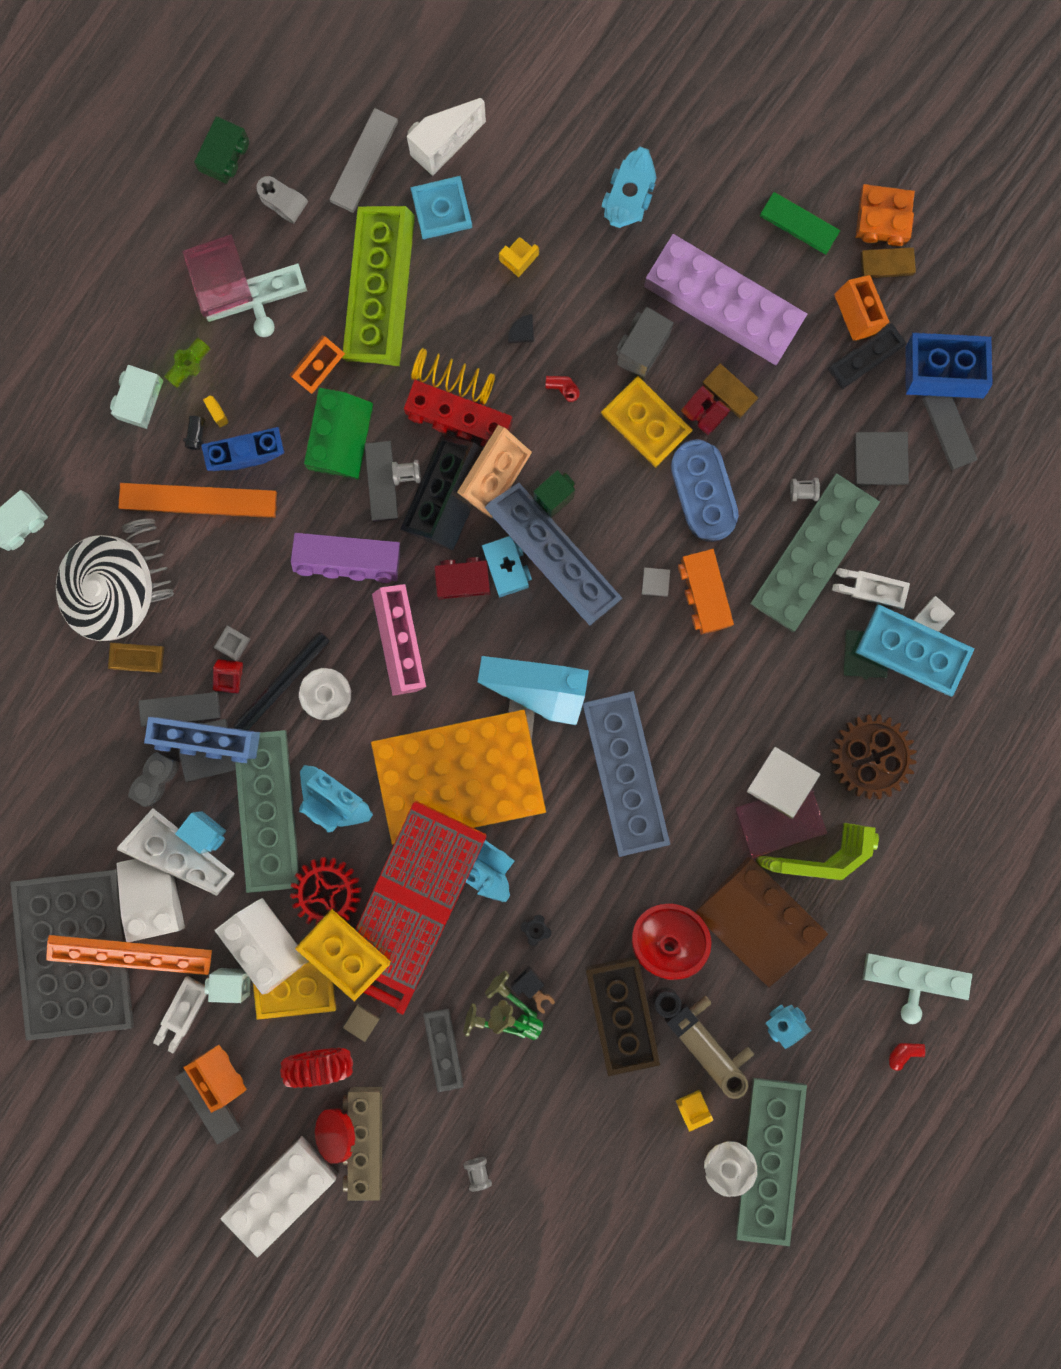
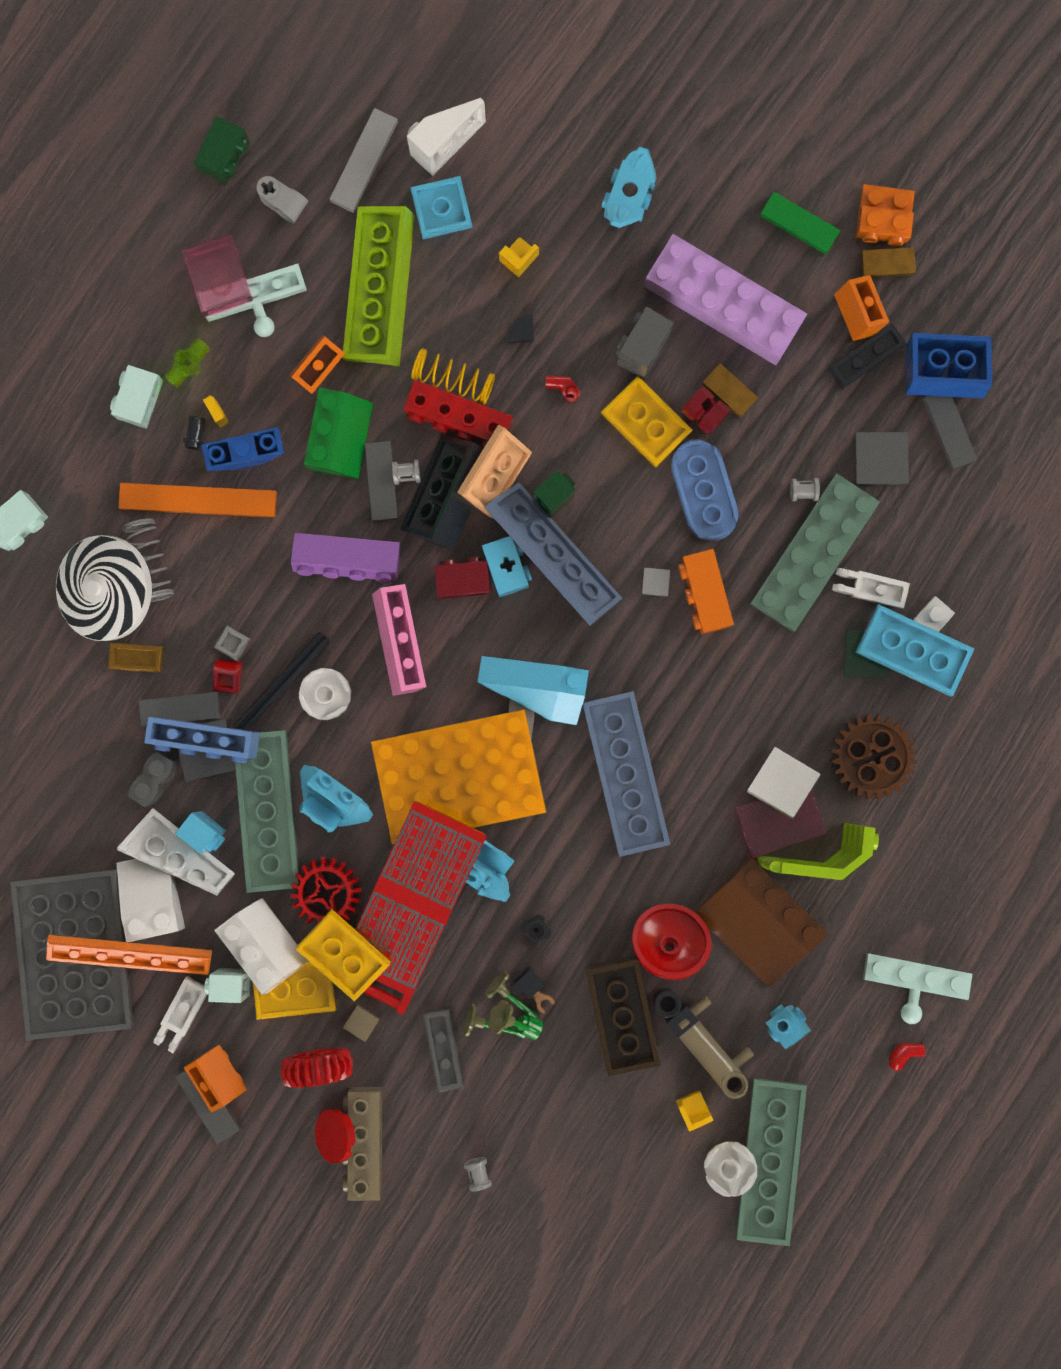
white brick [220,1136,339,1258] -> none

